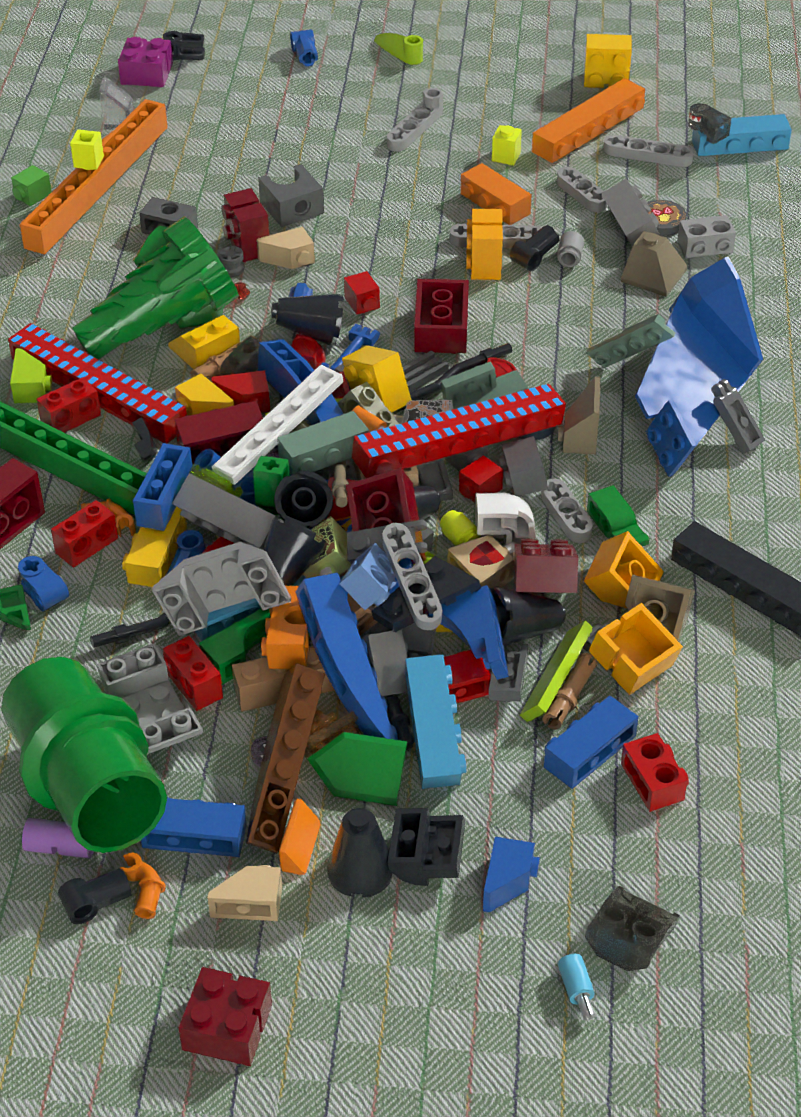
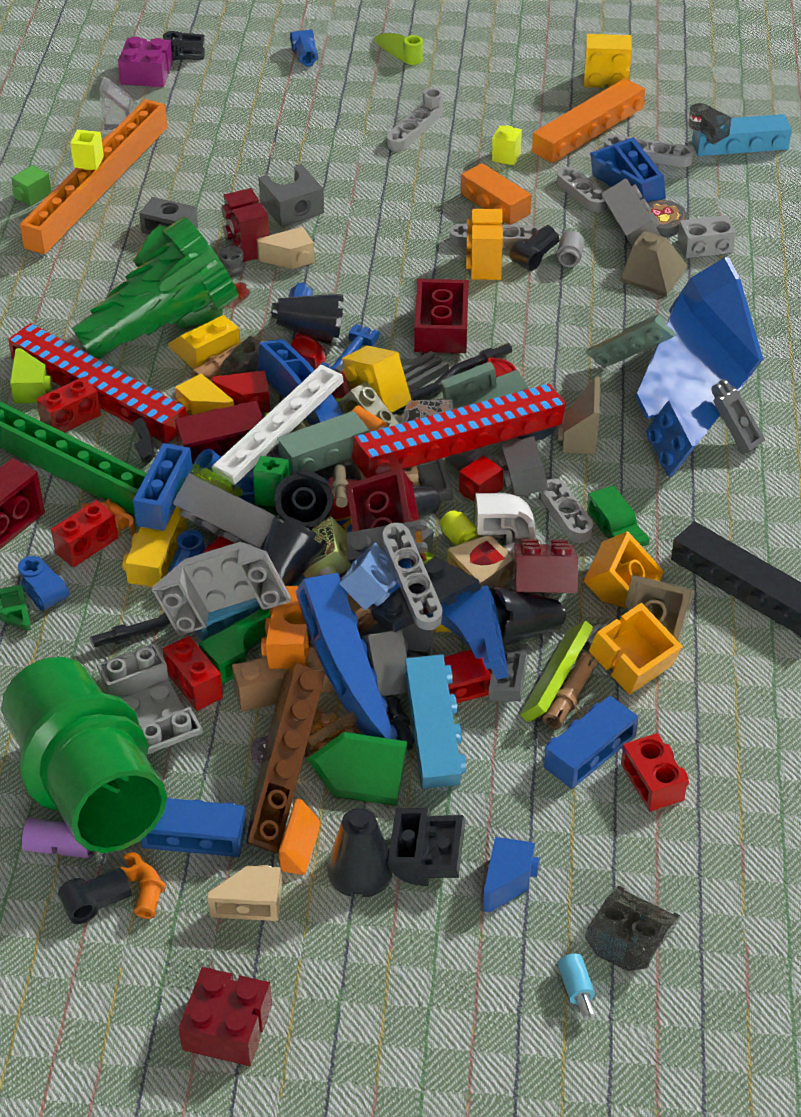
red brick [344,271,380,315] -> none
none -> blue wedge [590,137,666,202]

